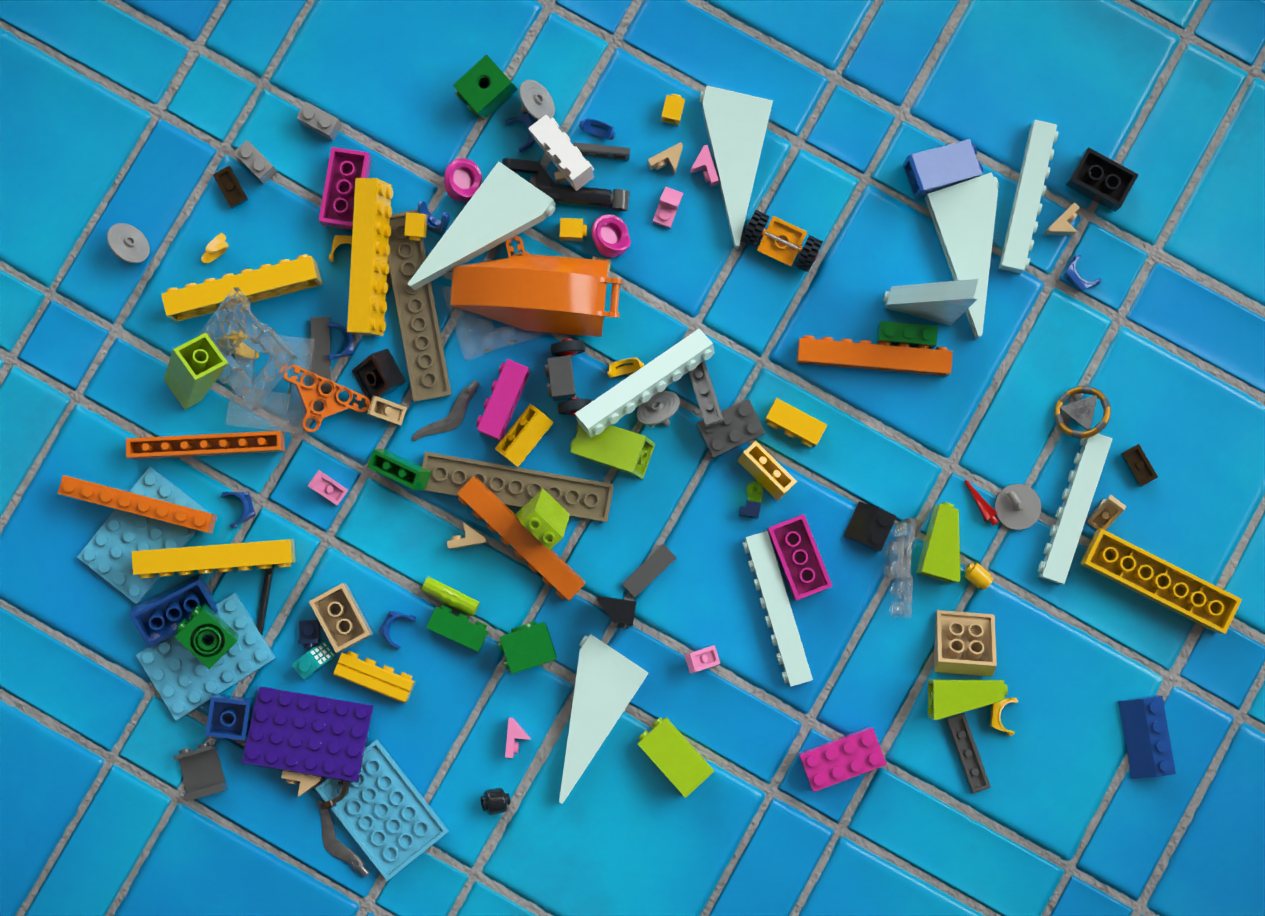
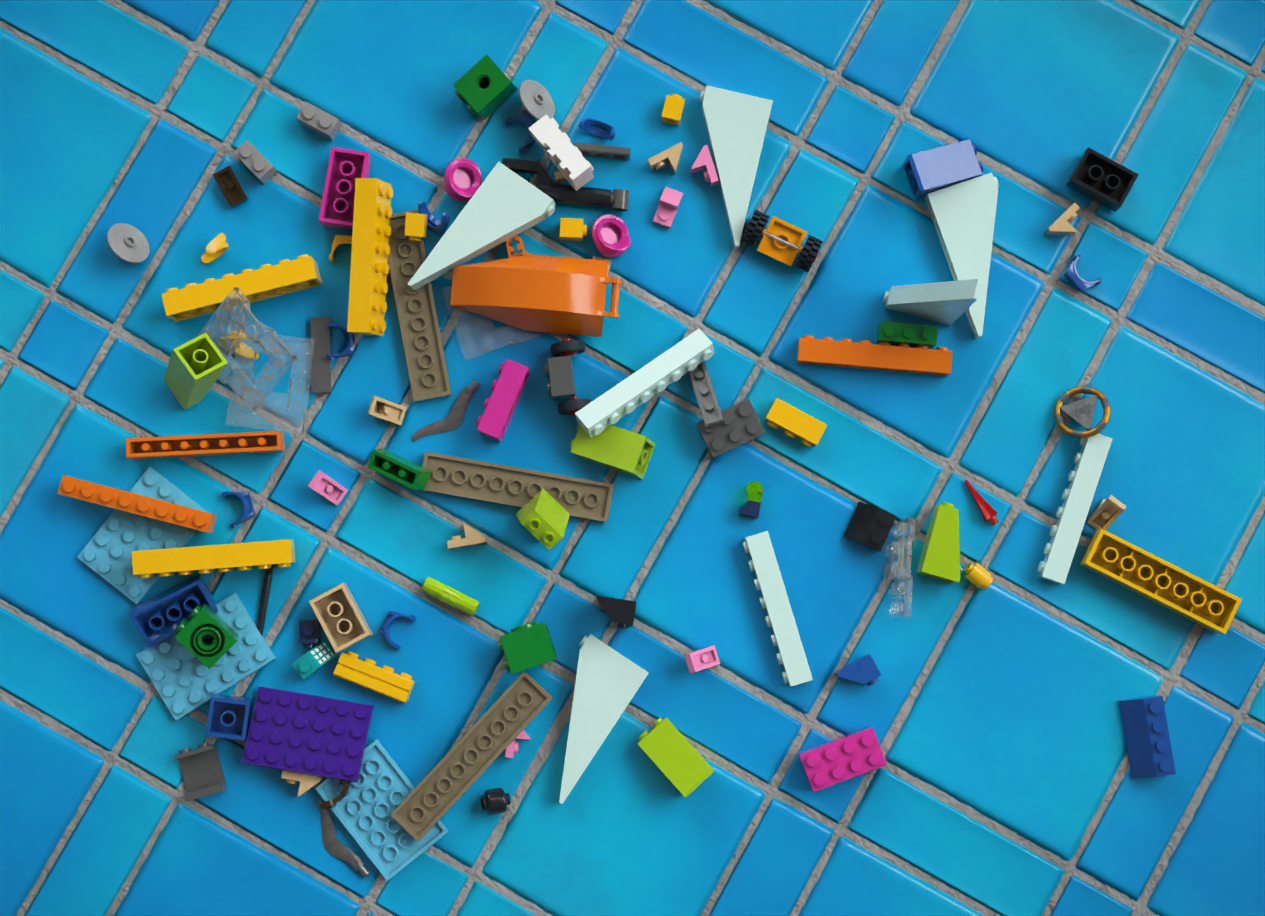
orange beam [281,364,370,433] -> none
black slope [352,349,406,403] -> none
green brick [426,605,490,652] -> none
orange brick [457,476,586,600] -> none
yellow brick [495,404,554,467] -> none
yellow helmet [607,357,644,378] -> none
dark grey tile [622,544,676,597] -> none
light grey shield [637,391,680,428] -> none
yellow brick [737,441,797,501] -> none
dark pink brick [767,514,833,601] -> none
lime slope [928,679,1008,720] -> none
tan slope [934,610,997,677] -> none
dark grey tile [945,713,991,794] -> none
yellow helmet [989,697,1018,736] -> none
light grey shield [995,484,1041,530] -> none
light aqua brick [998,120,1058,274] -> none
dark brown plate [1121,444,1158,487] -> none
none -> dark tan plate [390,671,553,842]
none -> blue slope [834,654,881,686]

